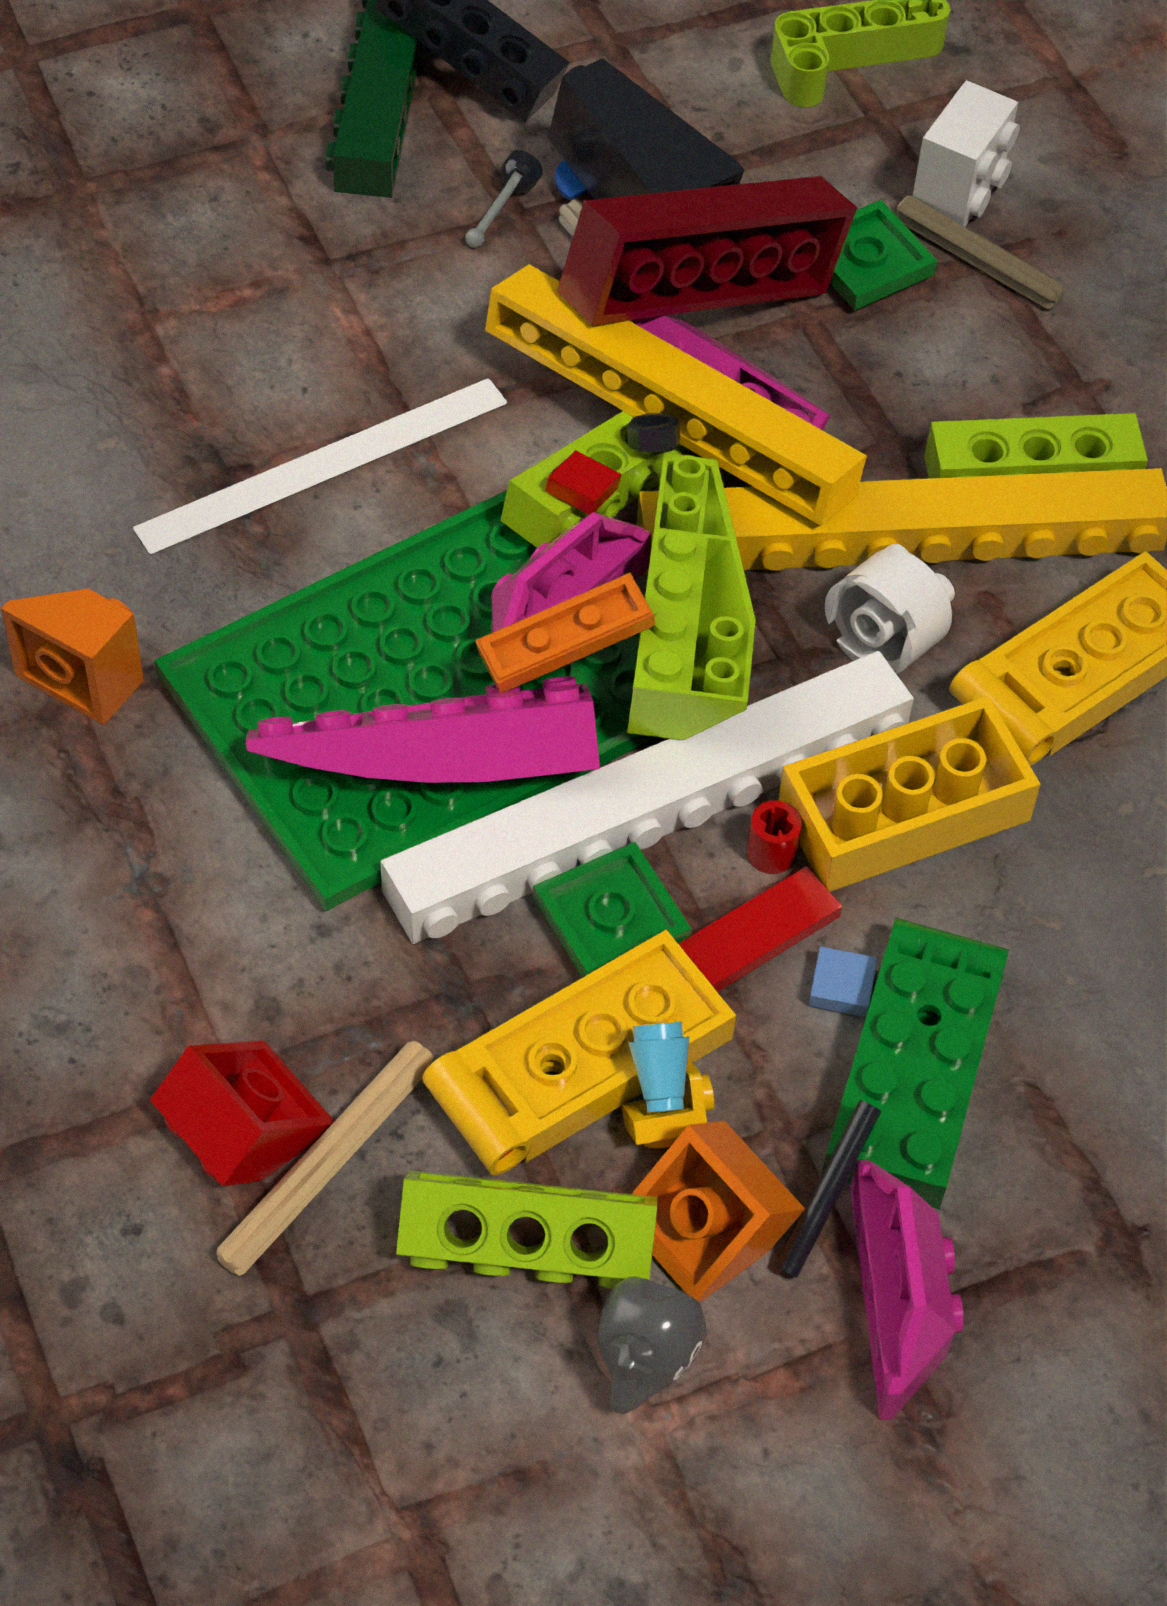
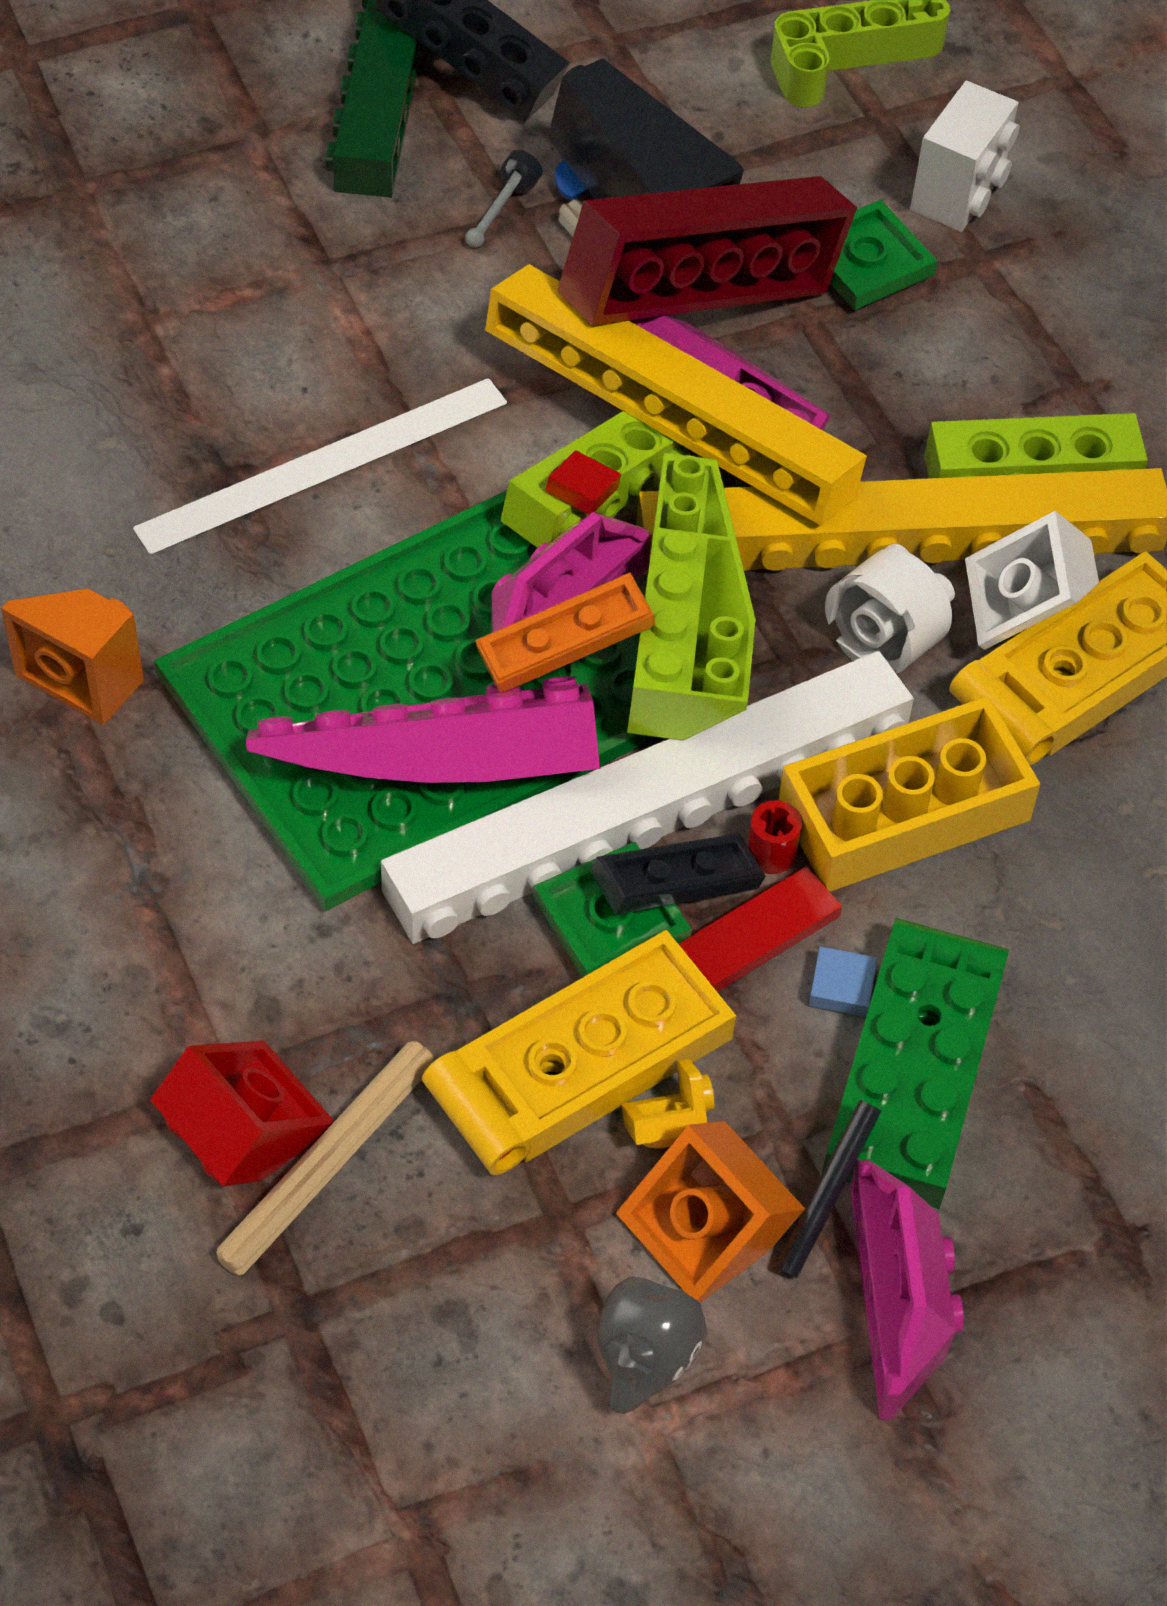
lime brick [396,1170,657,1289] -> none
black tile [627,413,681,454] -> none
medium azure cone [628,1022,689,1112] -> none
dark tan axle [895,195,1065,310] -> none
none -> black tile [590,833,766,915]
none -> white slope [965,511,1099,650]

